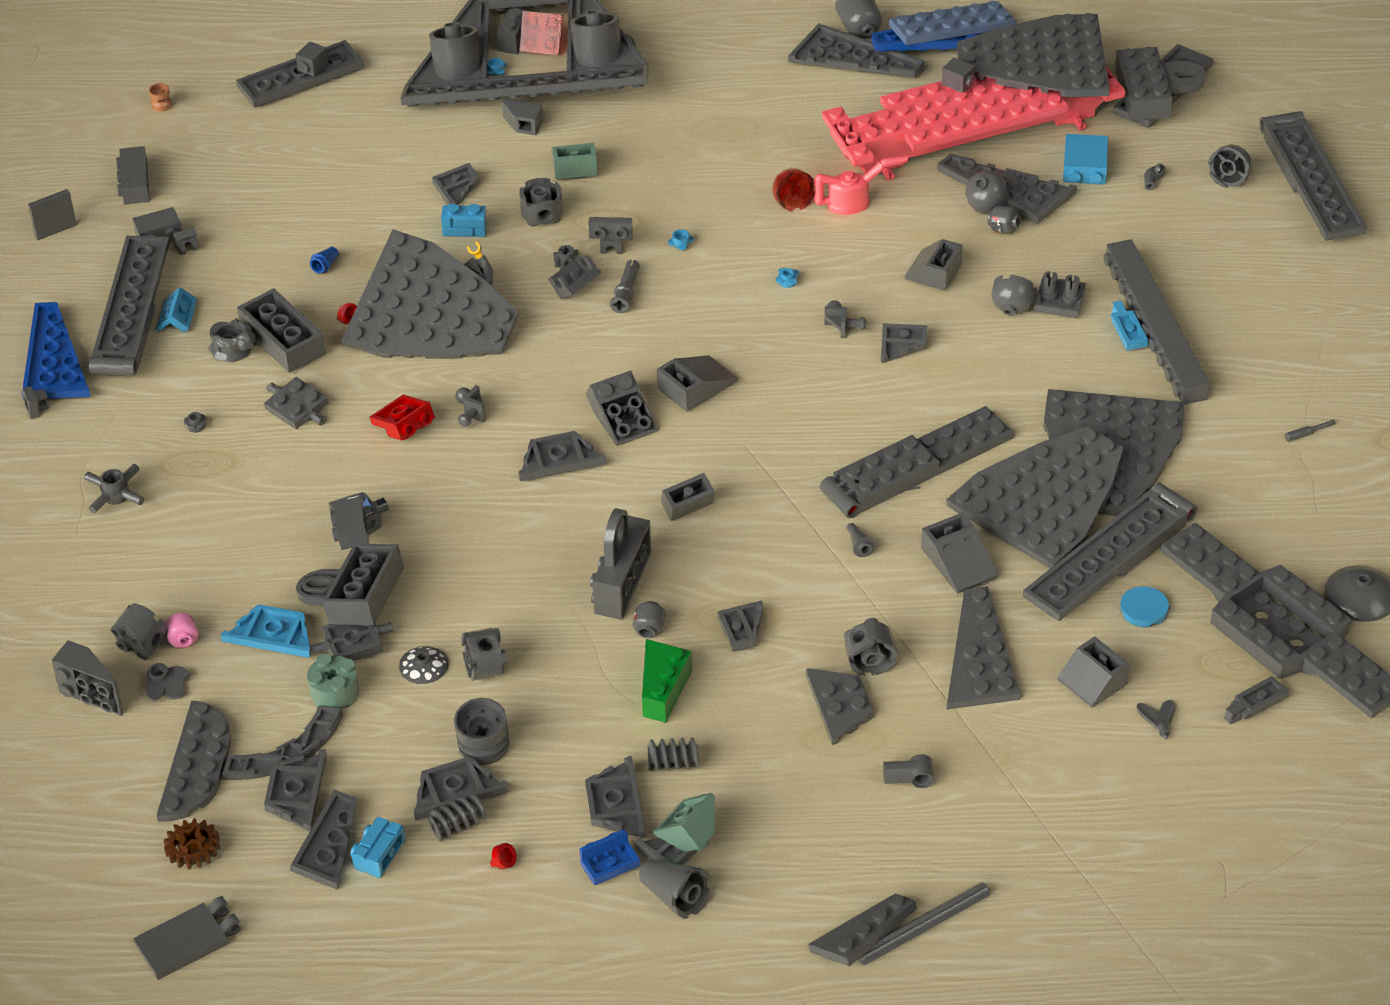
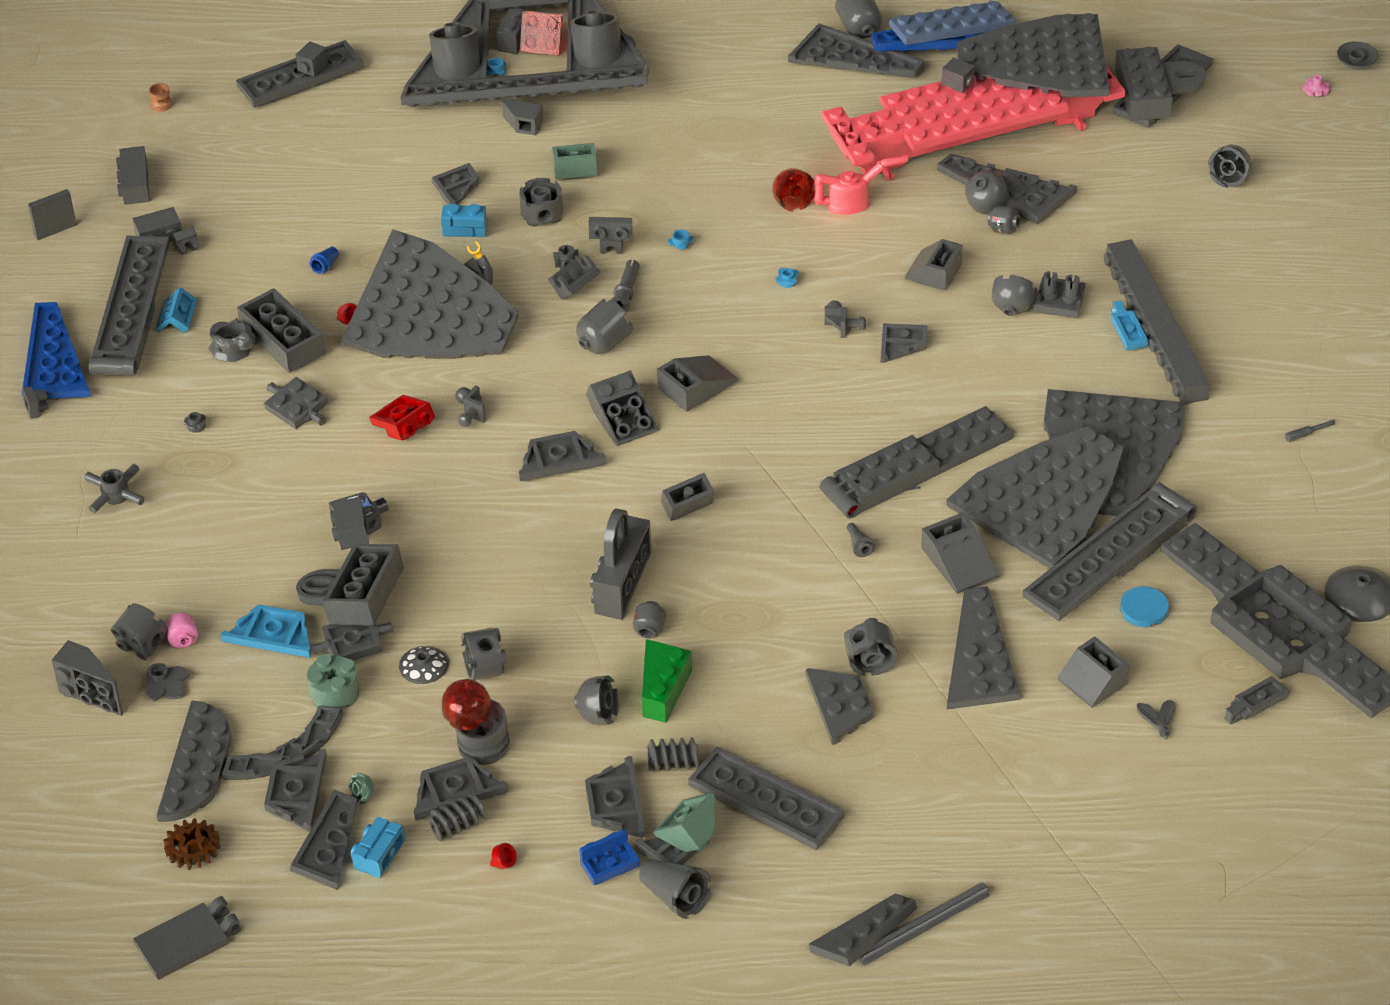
dark grey wing [718,600,763,652] -> none
dark grey piece [883,754,934,788] -> none
dark azure brick [1063,134,1108,184] -> none
dark grey arm [1144,164,1166,190] -> none
dark grey hinge [1259,111,1367,241] -> none
none -> sand green plate [348,772,374,804]
none -> clear red cylinder [441,679,492,730]
none -> dark grey cylinder [574,675,619,725]
none -> dark grey cylinder [576,299,633,354]
none -> dark grey plate [688,746,844,851]
none -> bright pink plant [1303,75,1329,97]
none -> dark grey dish [1337,41,1378,68]

